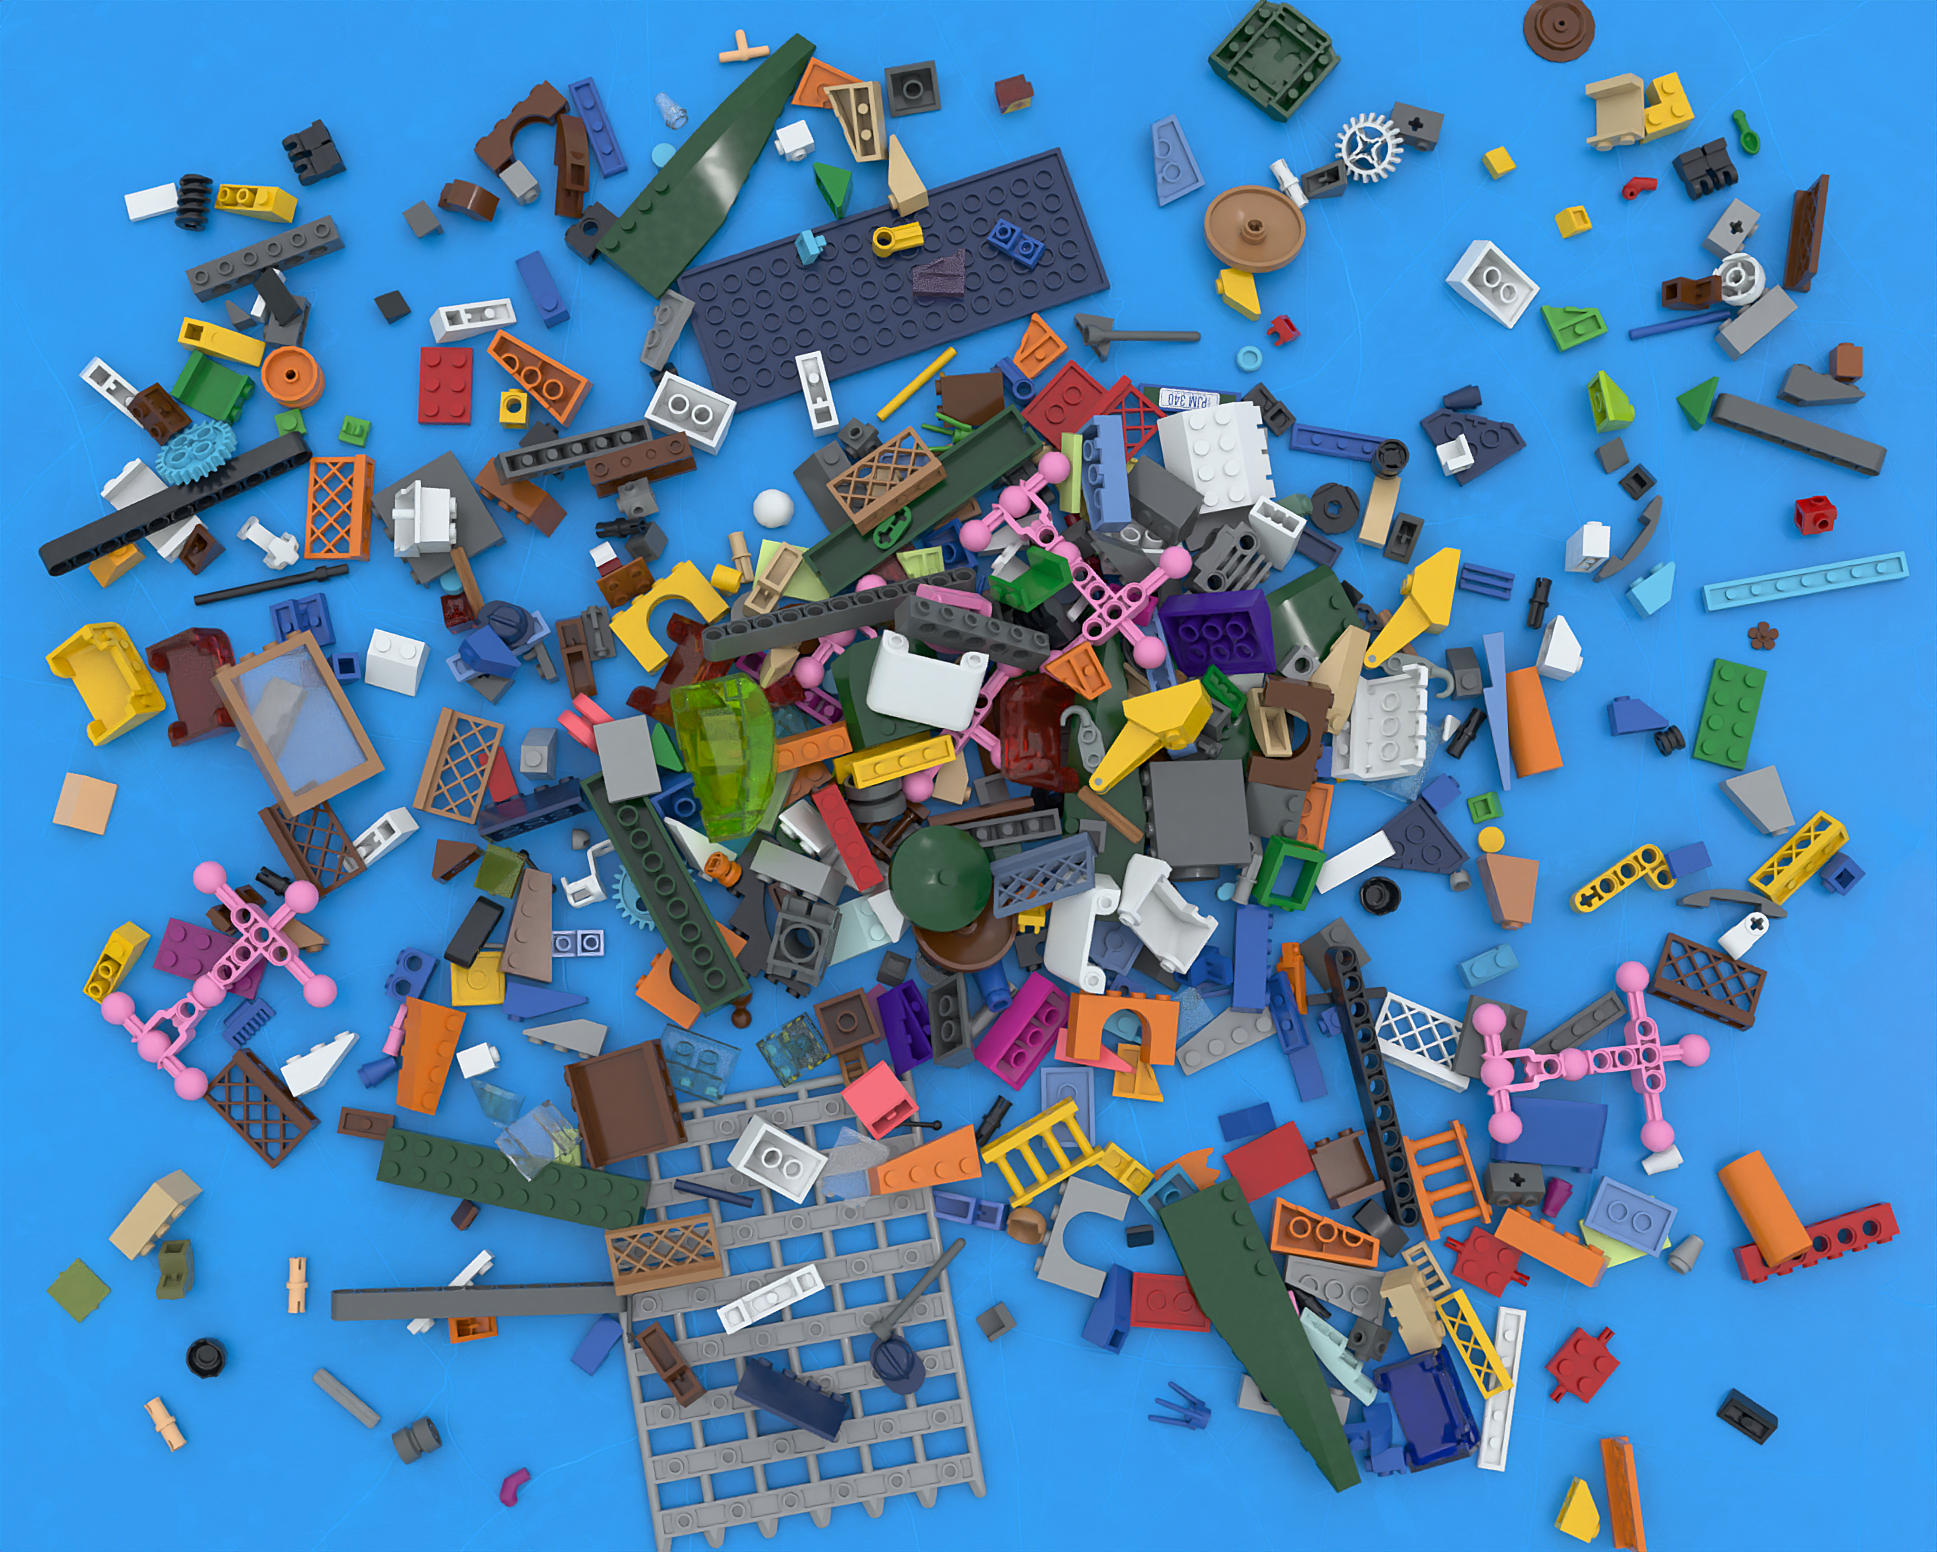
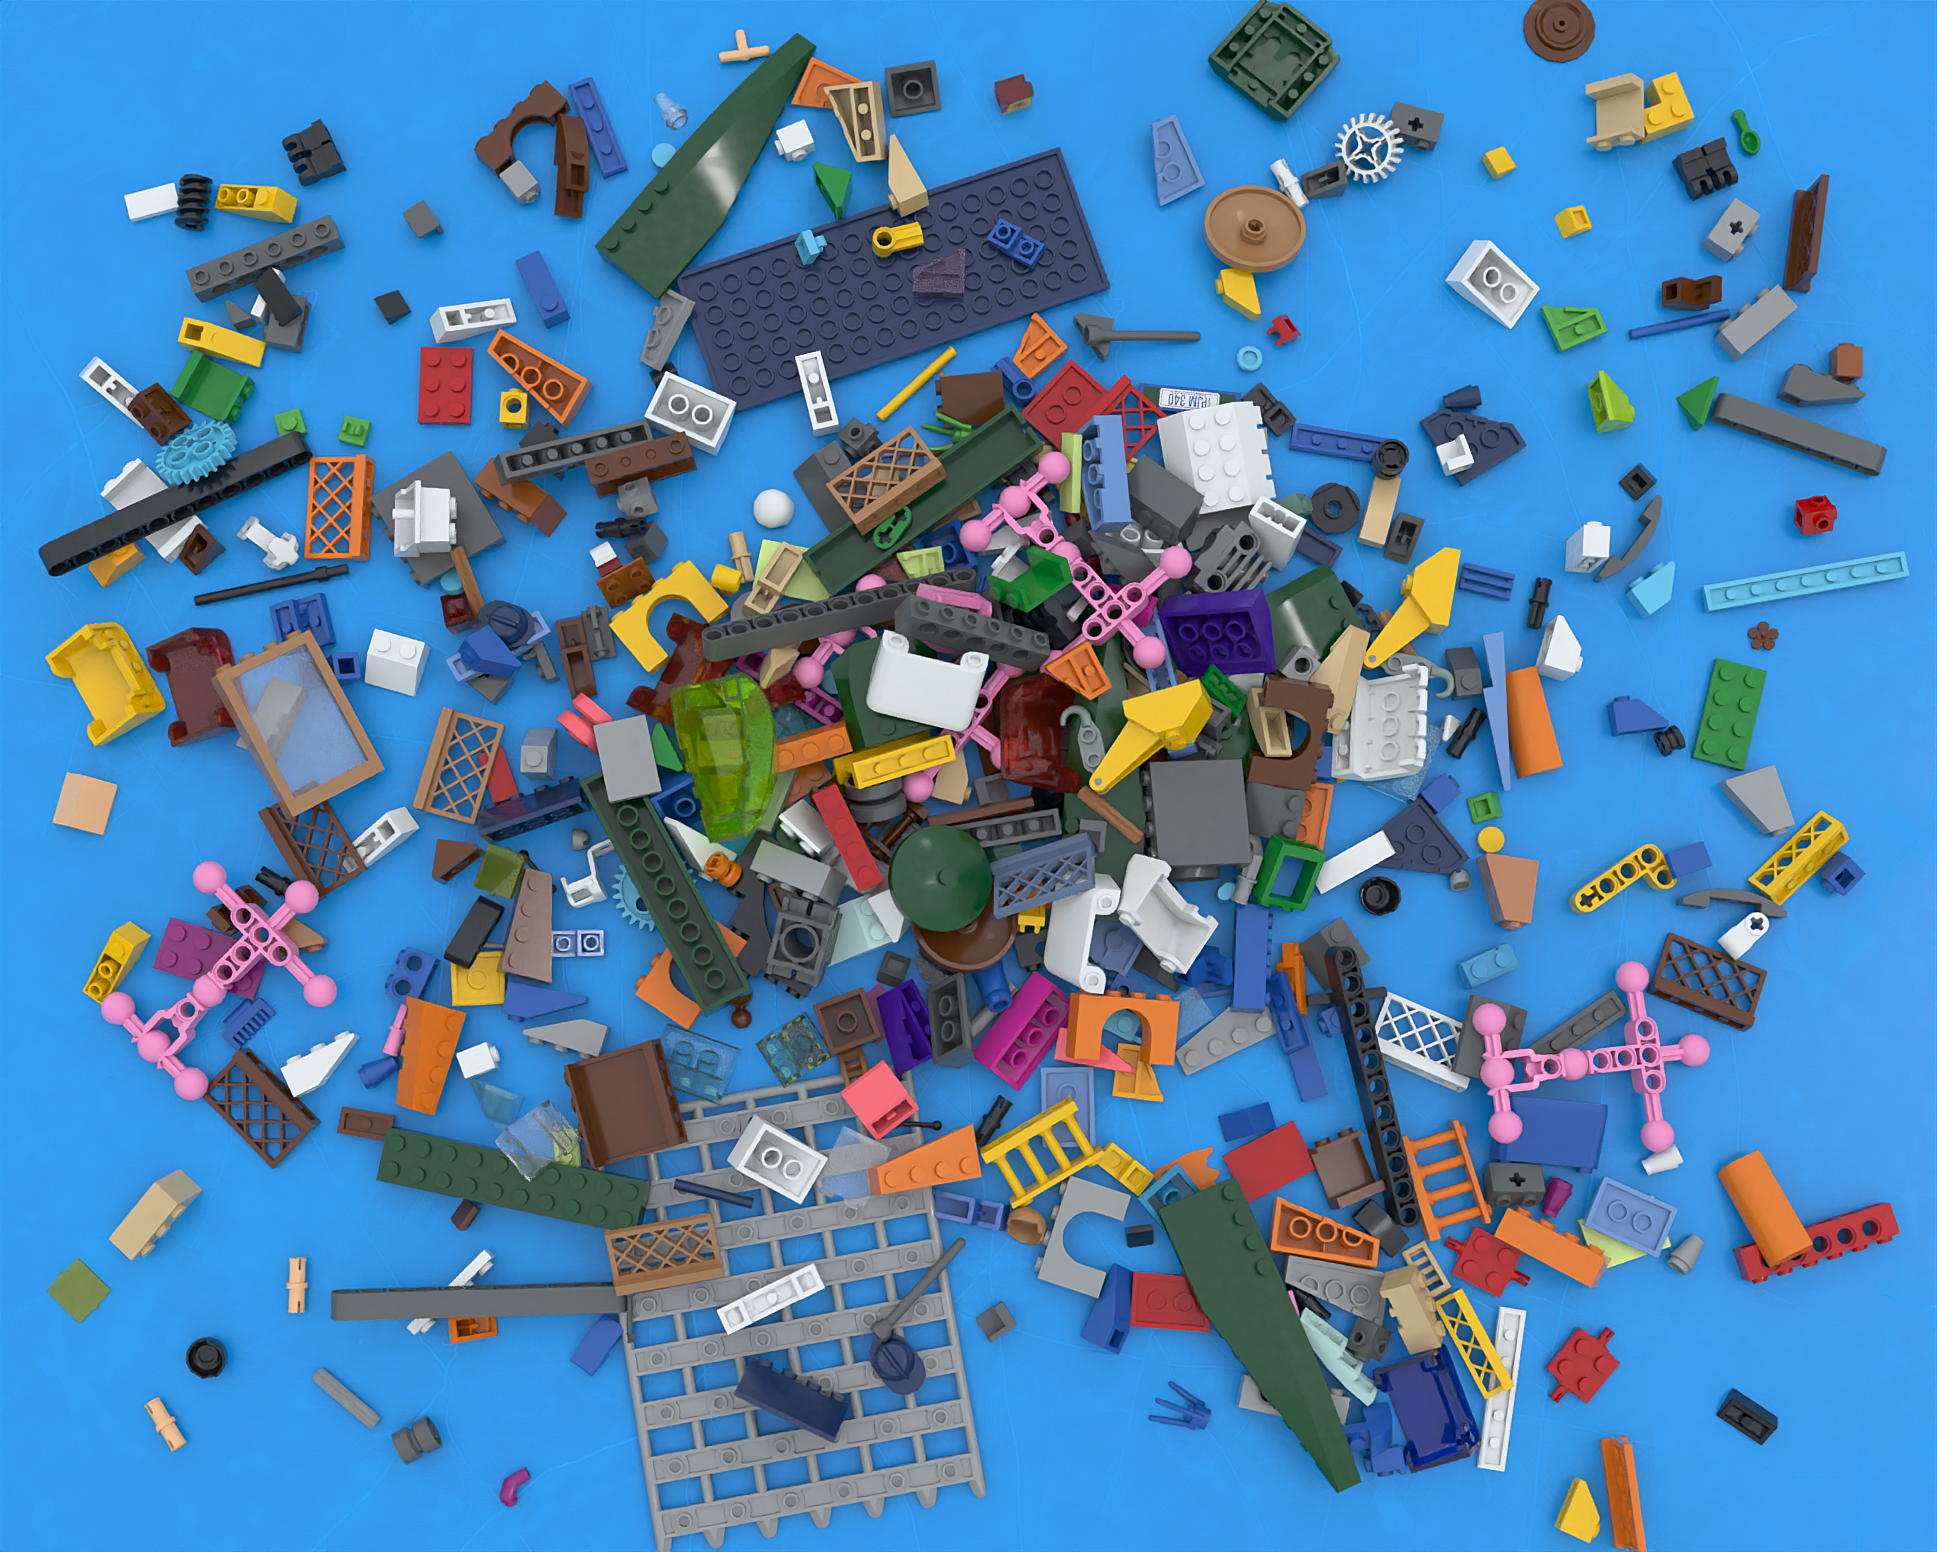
olive brick [156,1239,194,1300] -> none
orange wheel [261,346,325,410] -> none
reddish brown brick [438,179,500,222] -> none
black brick [564,201,619,266] -> none
reddish brown slope [635,1321,707,1408] -> none
dark grey slope [1594,437,1630,474] -> none
red arm [1622,177,1657,200] -> none
white cylinder [1713,253,1766,306] -> none

